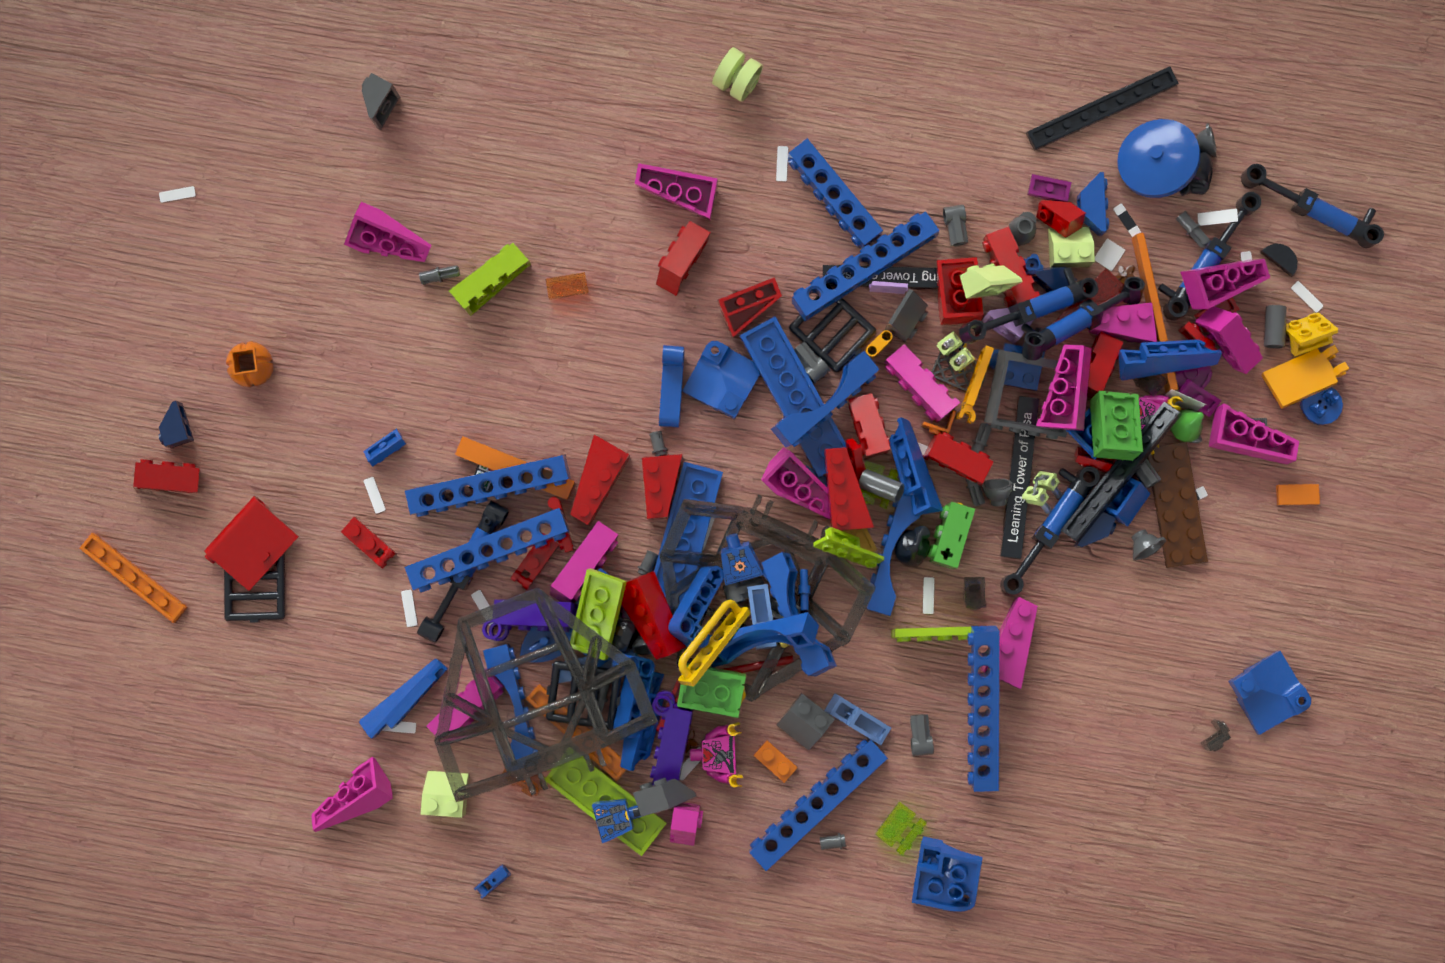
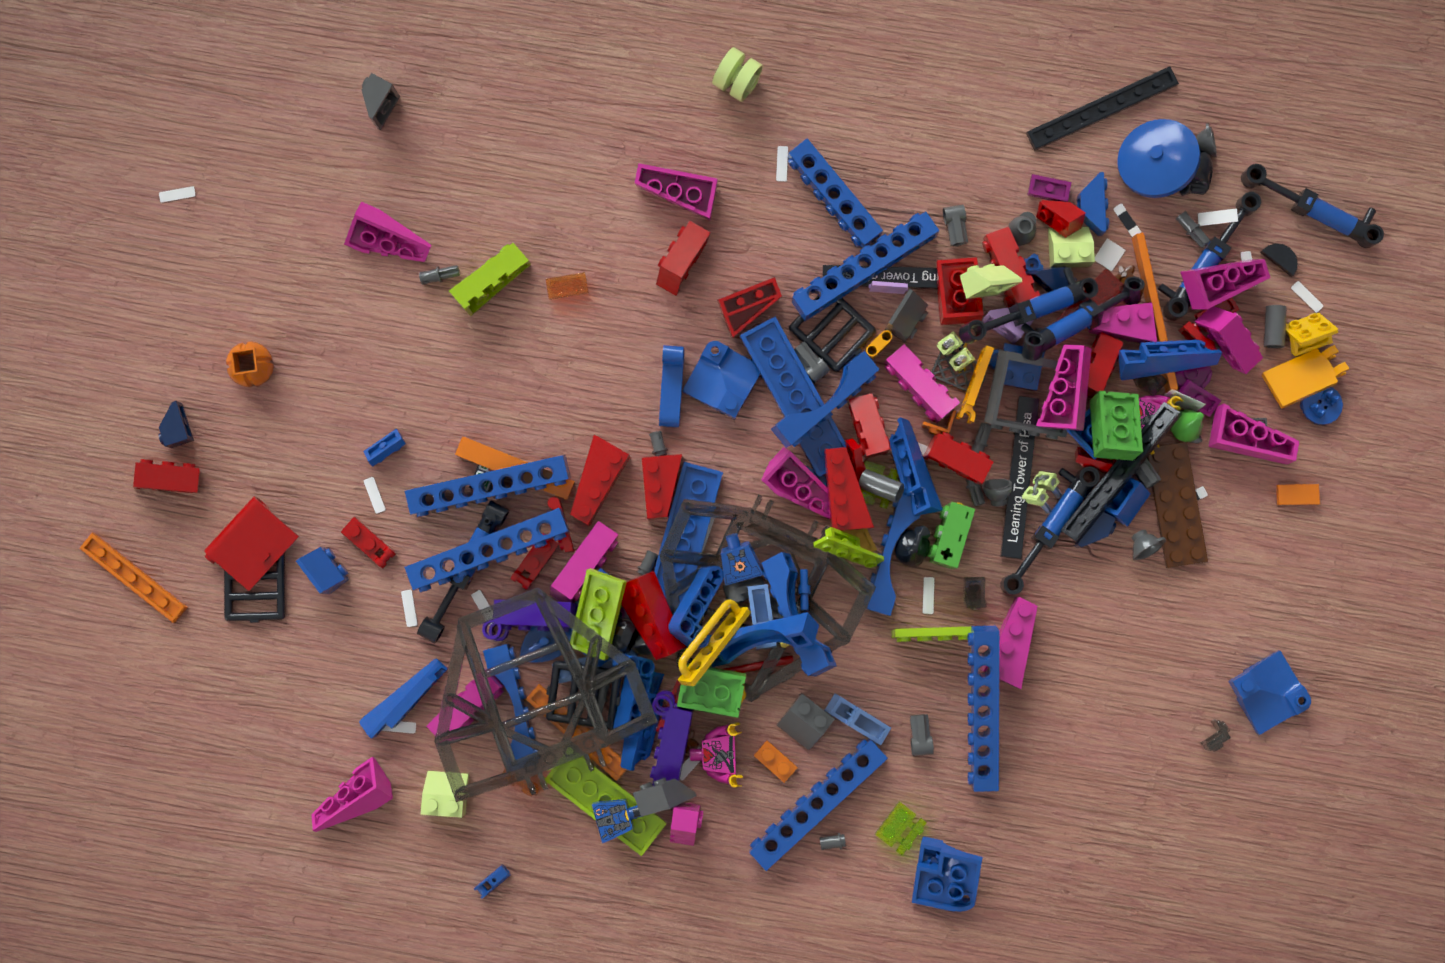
none -> blue slope [296,547,349,594]

